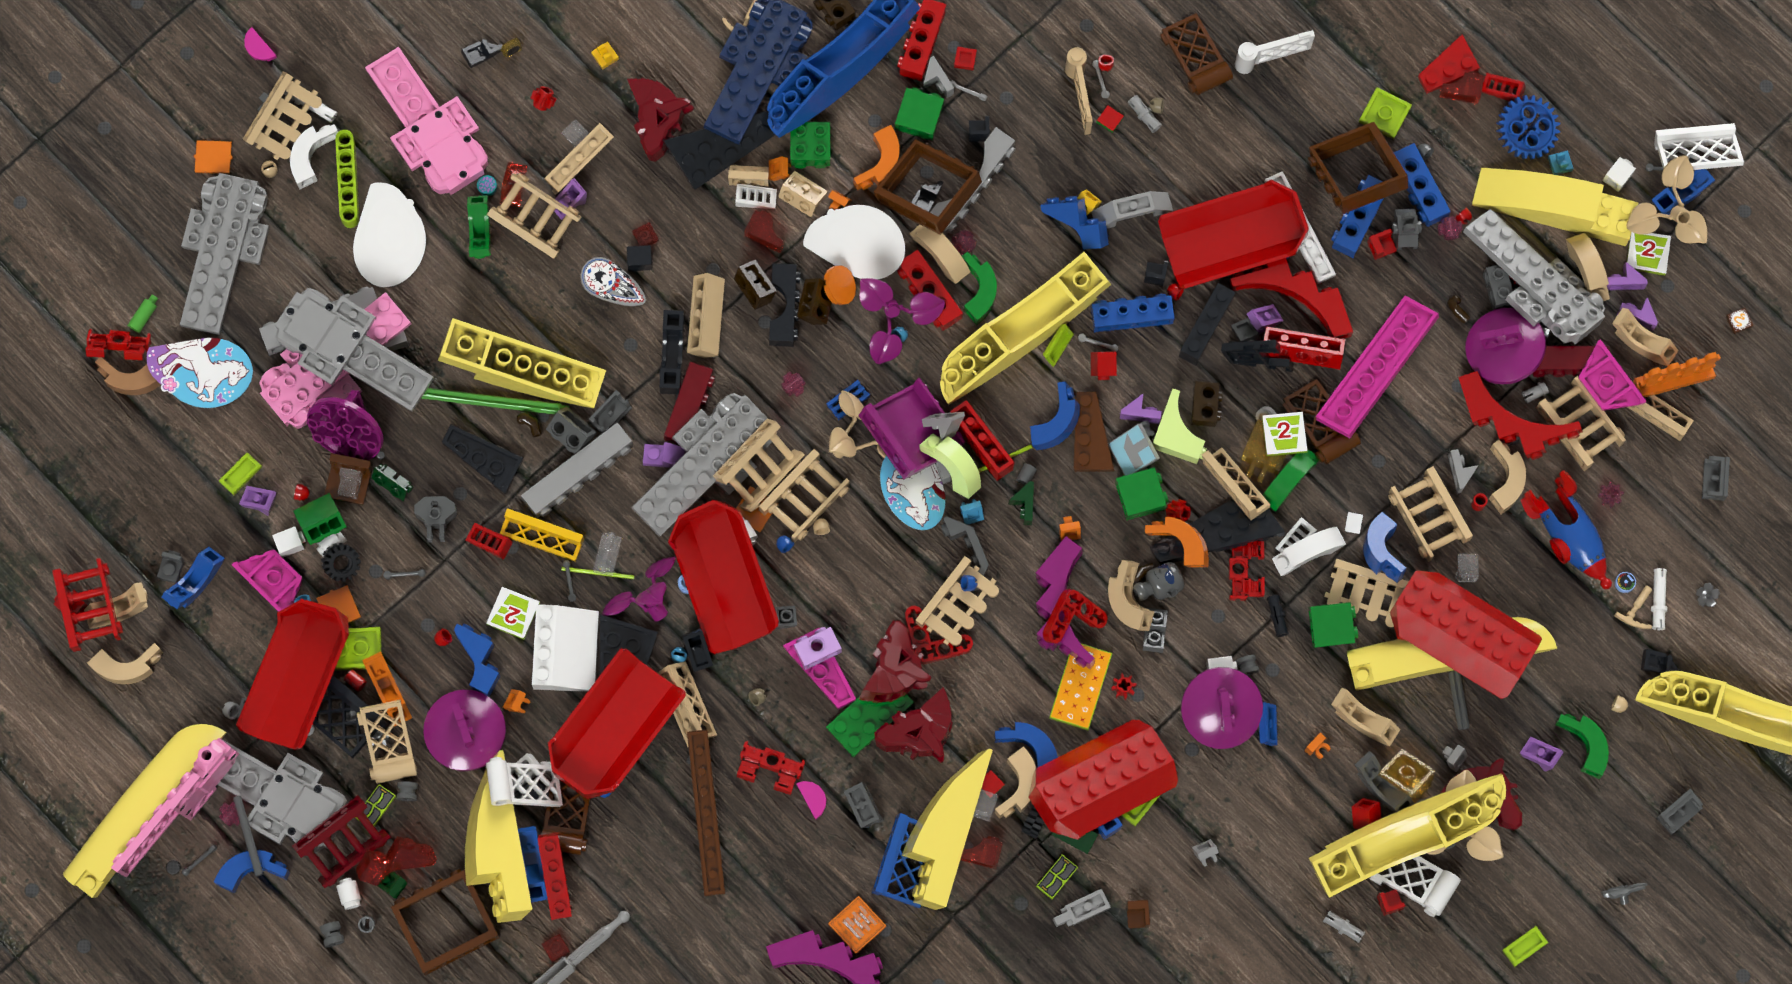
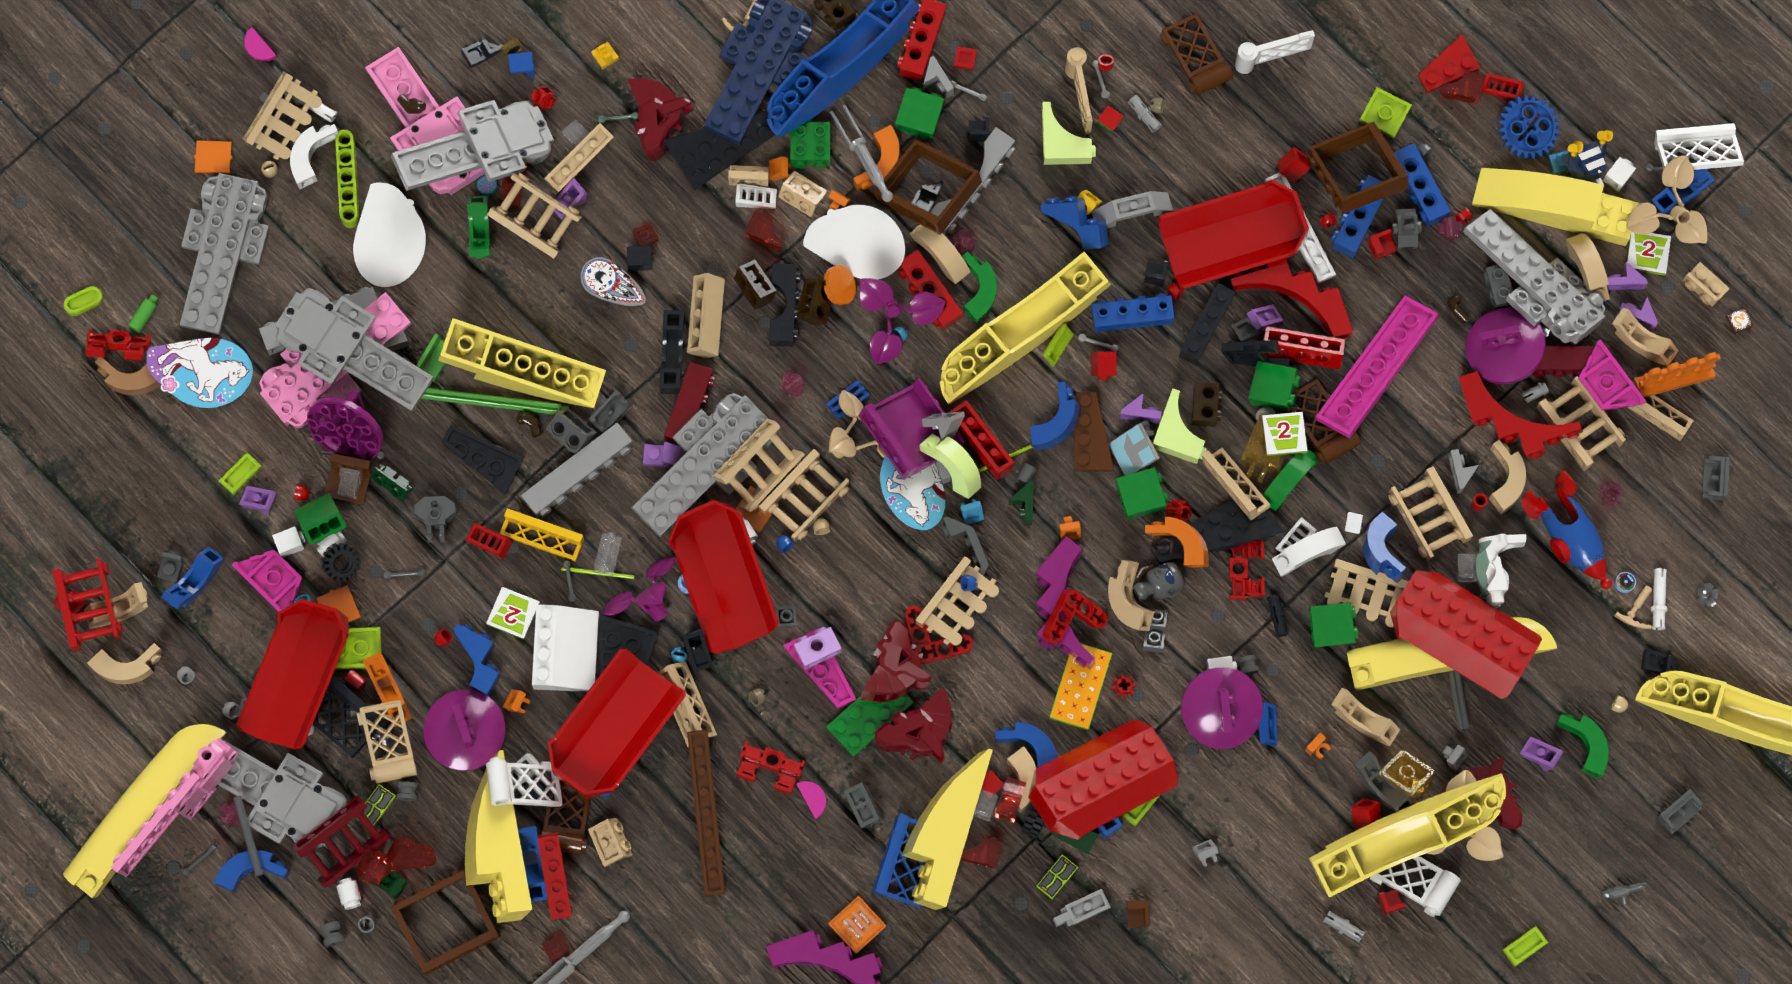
none -> lime tile [64,286,103,316]
none -> light grey hinge [177,666,195,684]
none -> light grey piece [391,100,554,191]
none -> dark brown arm [397,94,426,114]
none -> bright green panel [416,333,446,383]
none -> blue panel [508,52,535,78]
none -> tan bracket [588,818,632,867]
none -> sand green hinge [598,112,638,124]
none -> light grey piece [830,105,893,202]
none -> clear red arch [995,777,1026,823]
none -> yellowish green arch [1042,102,1096,165]
none -> green brick [1248,361,1301,412]
none -> red panel [1278,147,1310,183]
none -> red hinge [1319,212,1336,229]
none -> white hips [1476,534,1526,608]
none -> torso [1561,130,1613,185]
none -> tan bracket [1683,262,1730,307]

